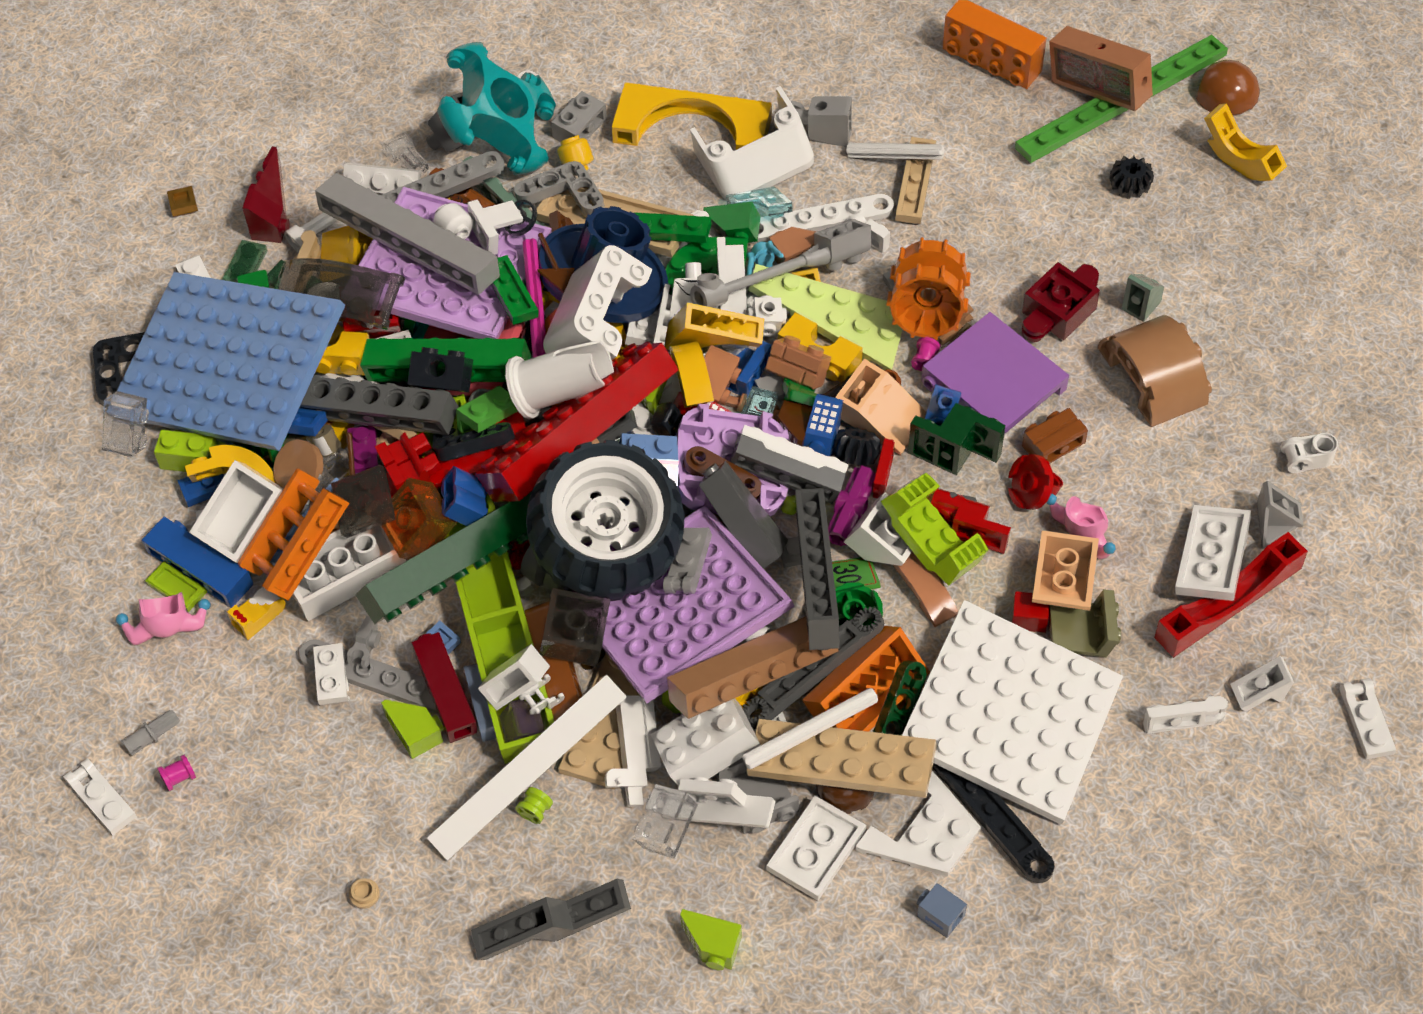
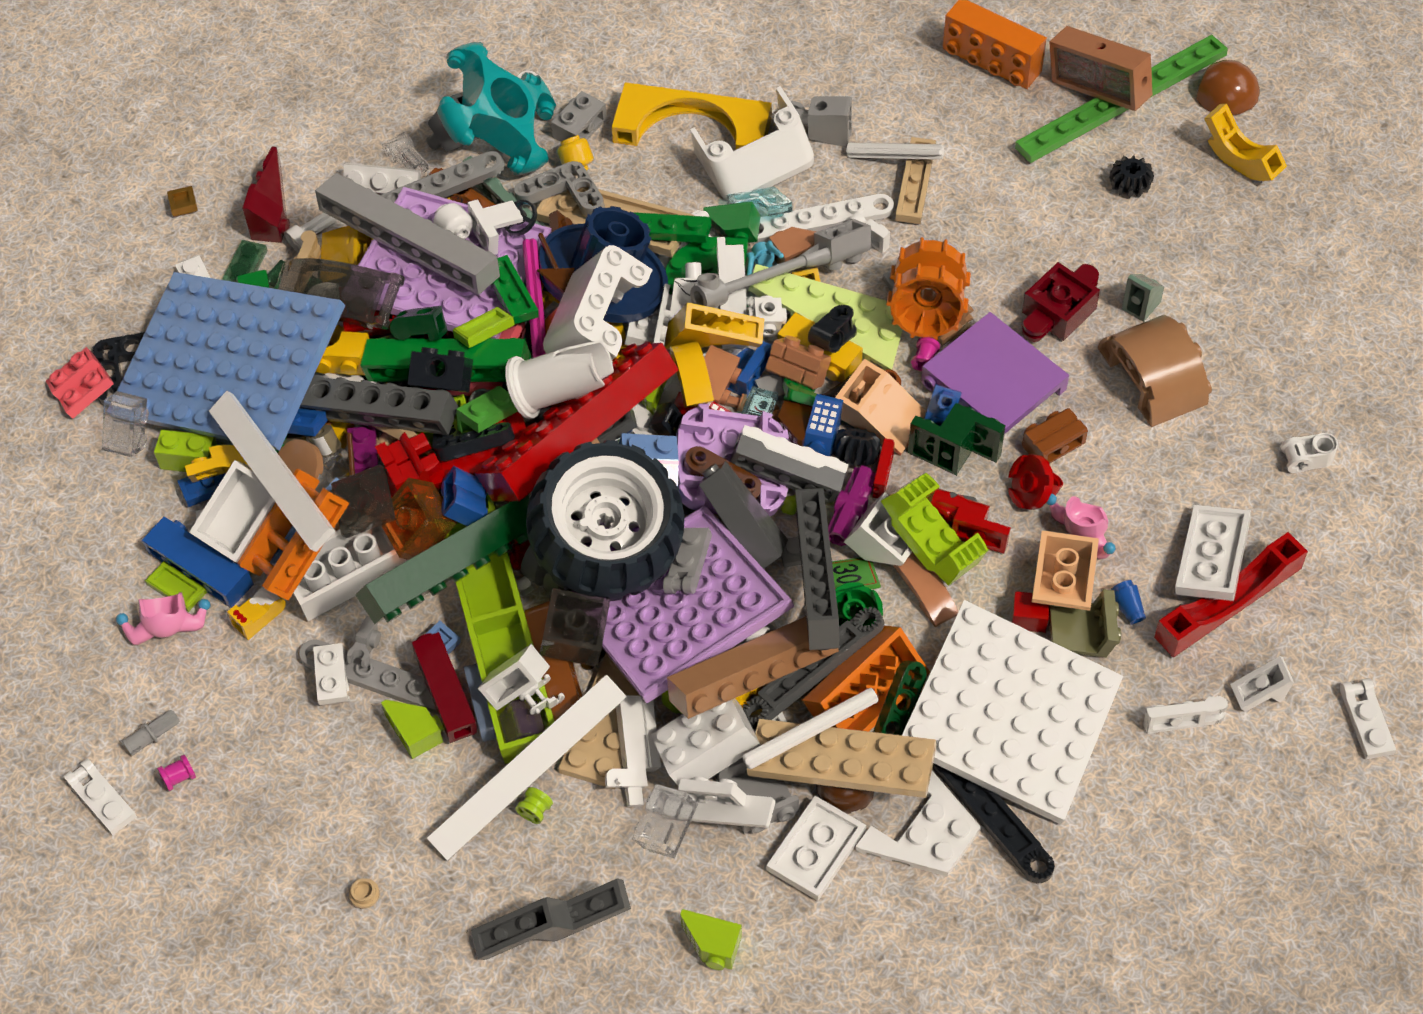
sand blue brick [916,883,967,938] -> none
light grey slope [1256,481,1304,550] -> none
none -> coral slope [46,347,114,419]
none -> white tile [209,391,335,552]
none -> dark green leg [390,306,448,341]
none -> lime tile [453,307,515,348]
none -> black piece [808,305,857,353]
none -> blue cone [1111,580,1146,625]

